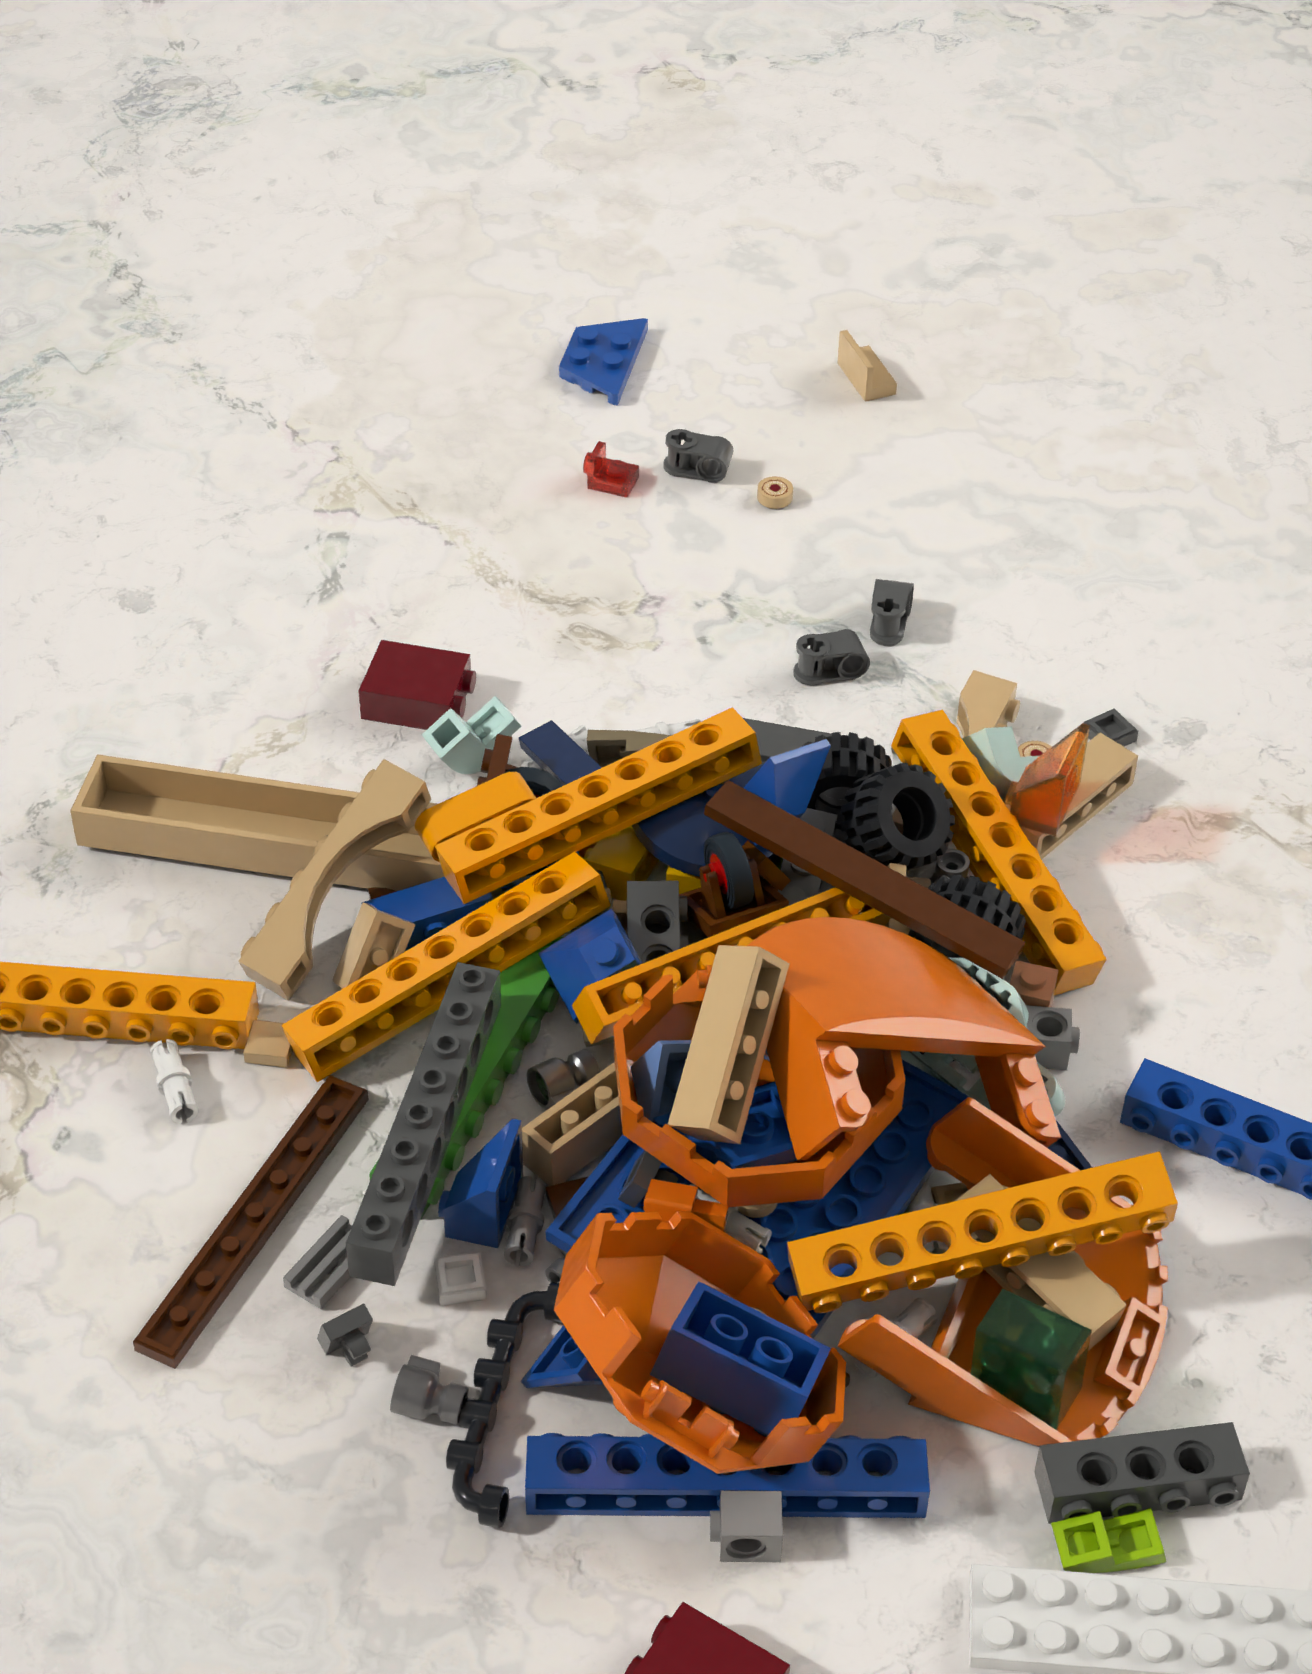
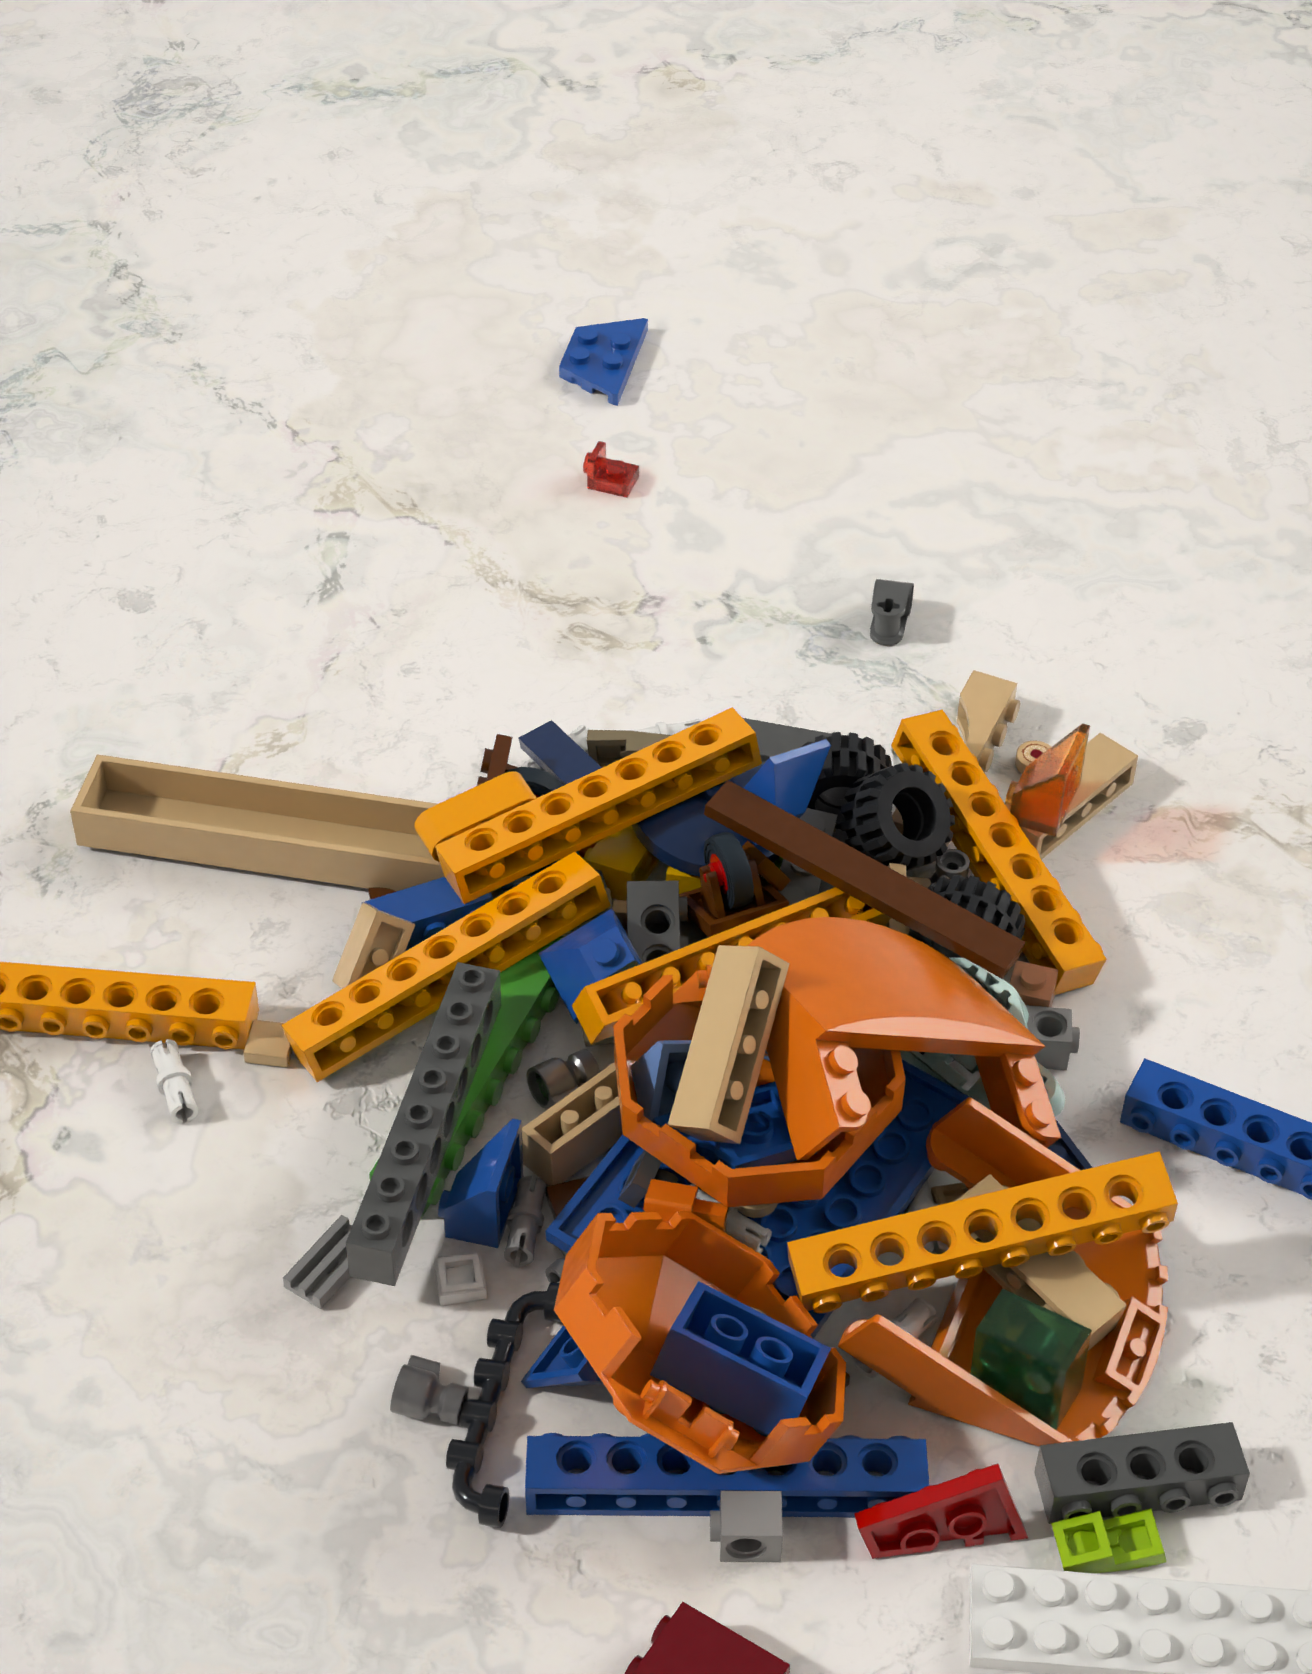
reddish brown tile [133,1075,369,1369] -> none
tan arch [238,759,431,1001] -> none
dark grey tile [317,1303,373,1367] -> none
dark red brick [358,640,476,730] -> none
light aqua brick [422,696,522,774] -> none
dark grey piece [663,429,734,483] -> none
tan tile [757,476,793,509] -> none
dark grey piece [793,629,870,685] -> none
tan panel [837,330,897,402] -> none
light aqua brick [962,726,1050,799] -> none
dark grey tile [1082,708,1138,747] -> none
none -> red wing [854,1463,1028,1559]

